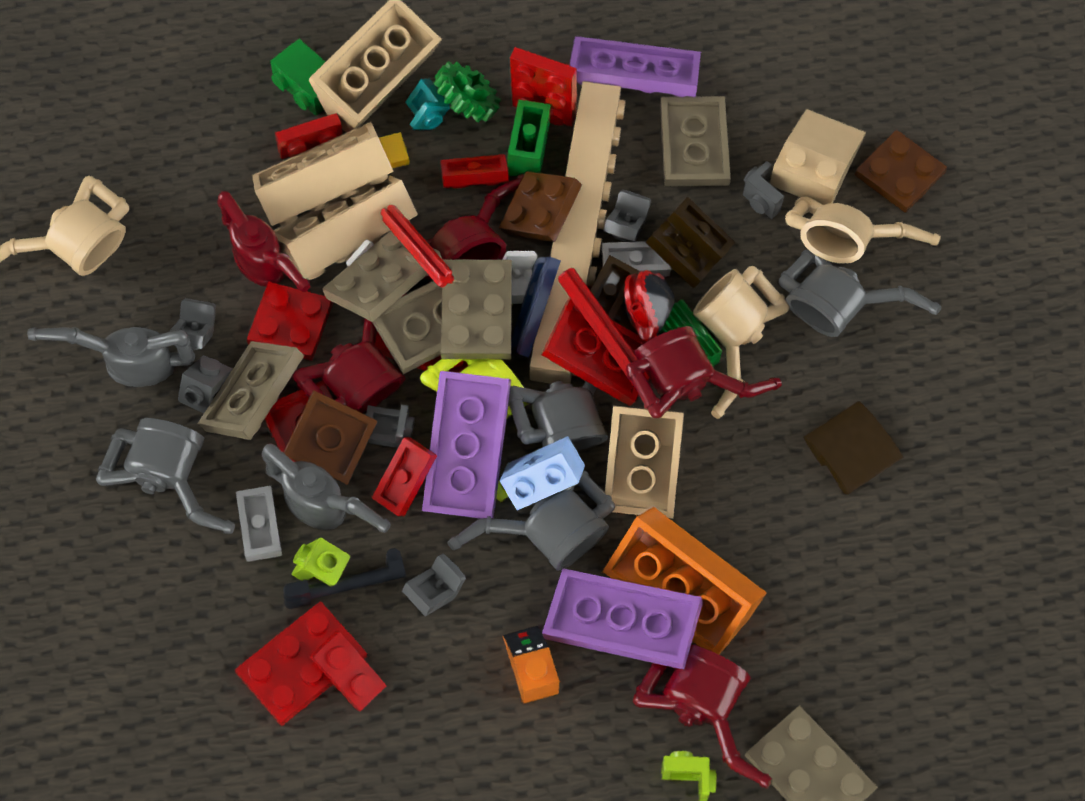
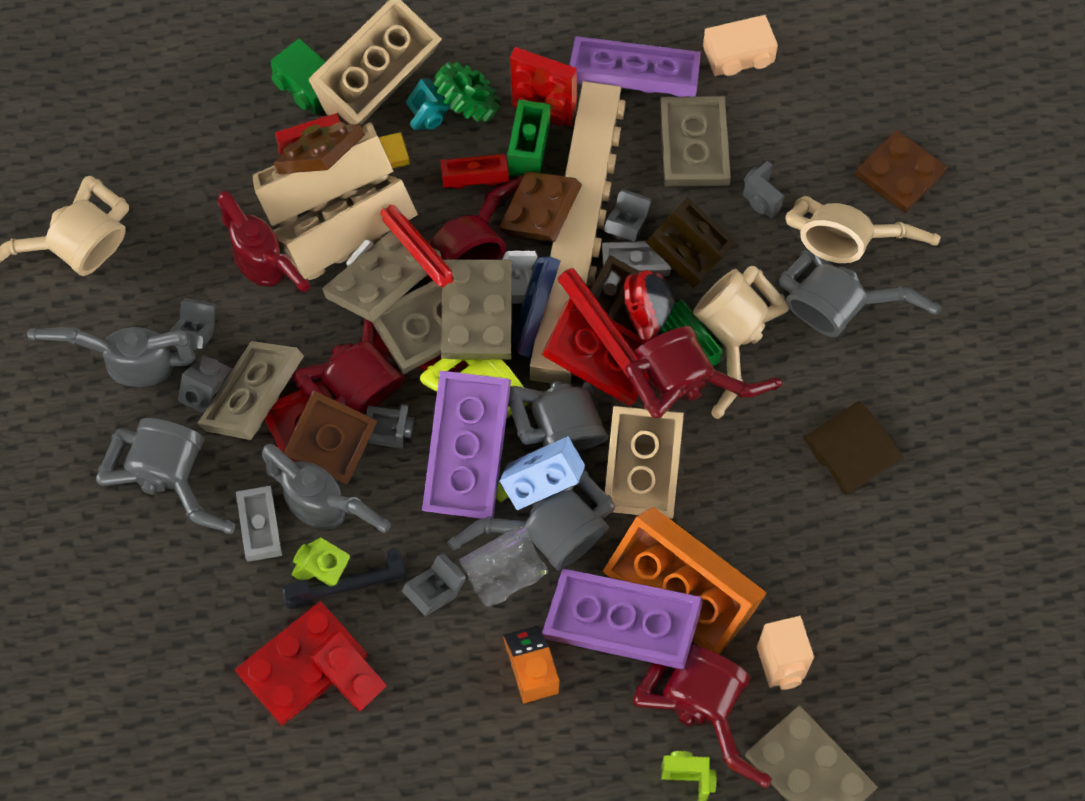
red plate [246,282,333,361] -> none
red plate [372,437,437,516] -> none
tan slope [770,109,866,205] -> none
none -> reddish brown plate [273,122,365,174]
none -> clear bracket [459,525,549,607]
none -> light nougat brick [703,15,778,76]
none -> light nougat brick [757,616,814,690]

